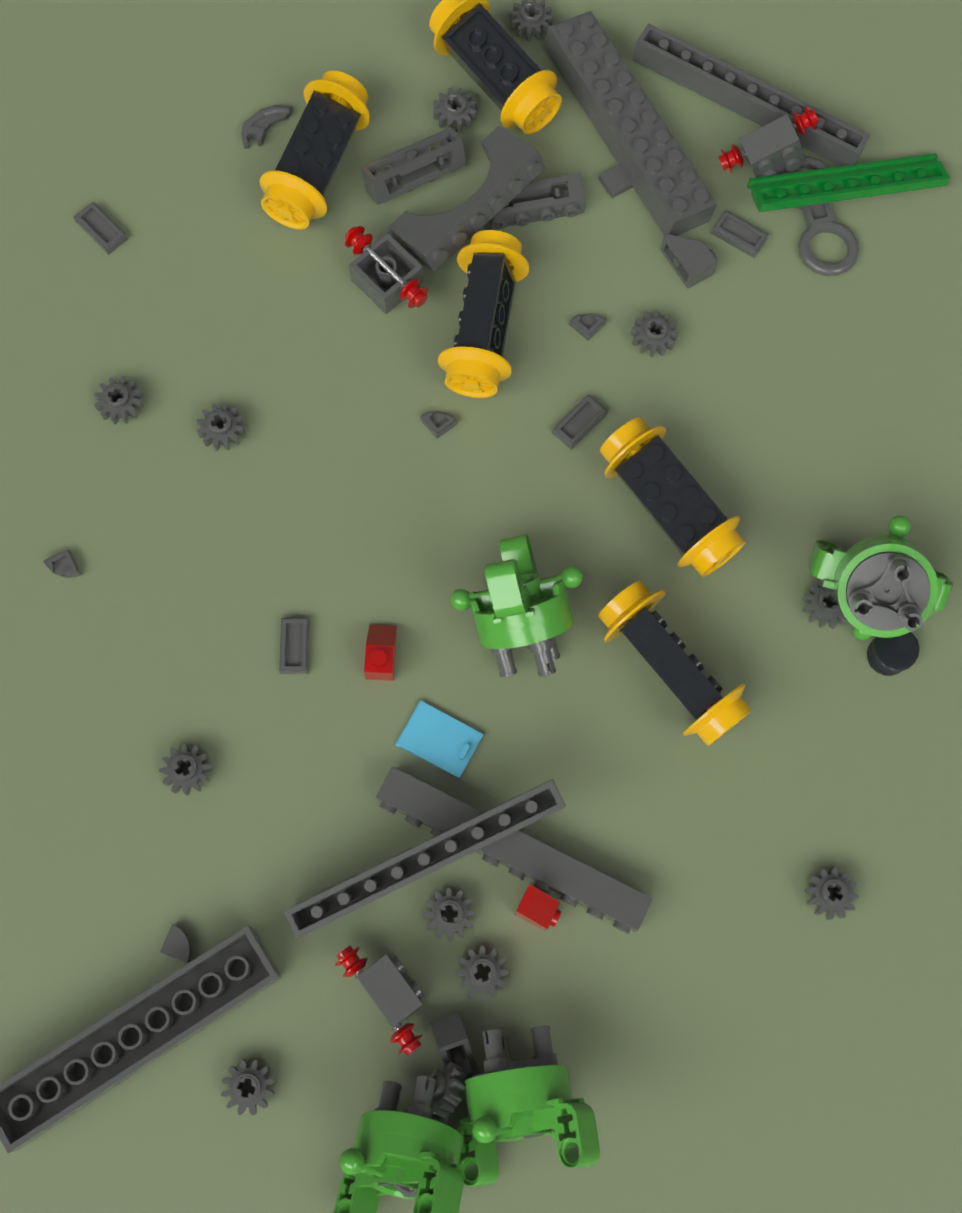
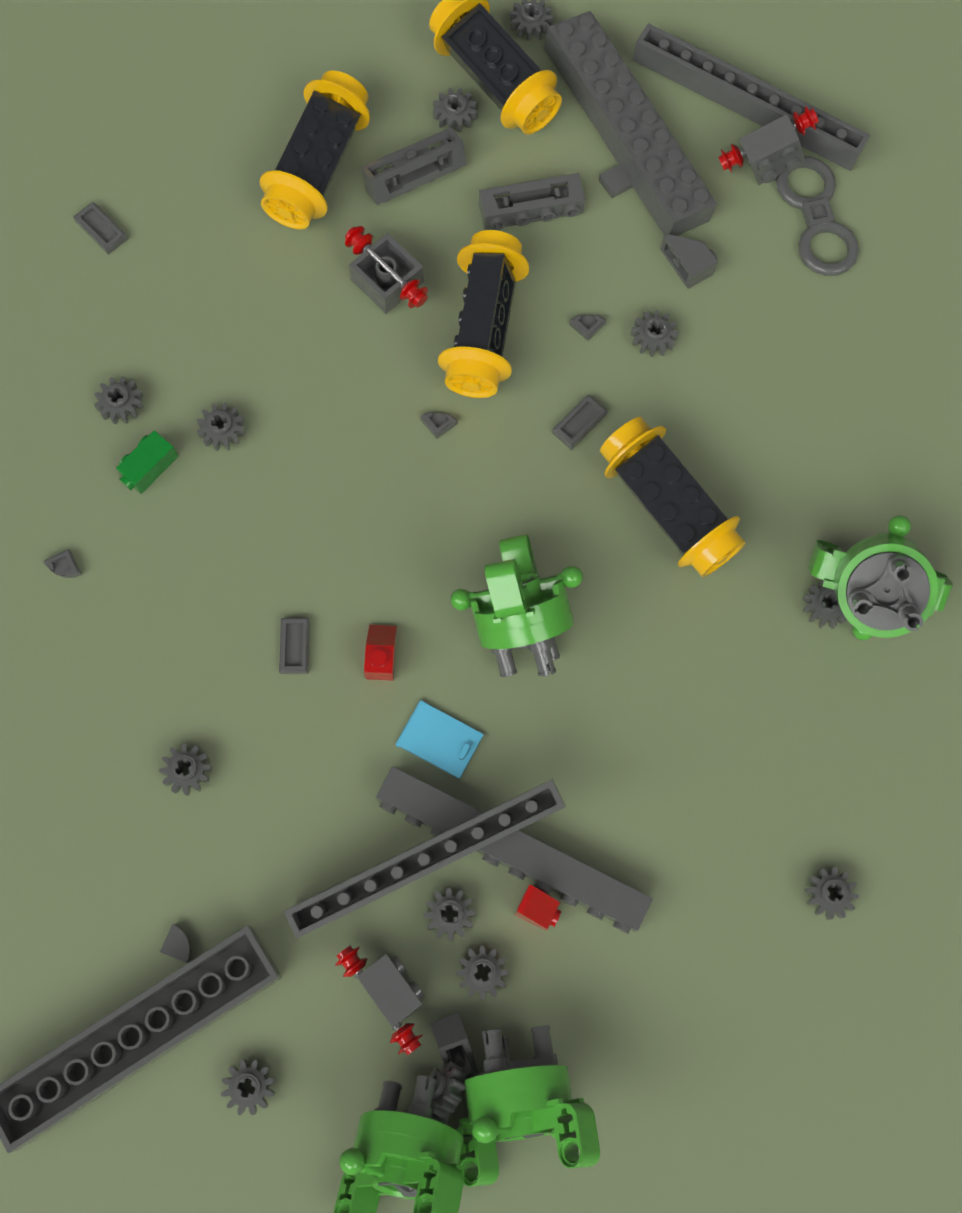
dark grey piece [241,105,291,149] -> none
dark grey arch [388,126,545,272] -> none
brick [598,580,752,746] -> none
dark grey tile [711,210,769,258] -> none
green plate [747,153,950,212] -> none
black piece [867,632,920,676] -> none
none -> green brick [116,430,179,494]

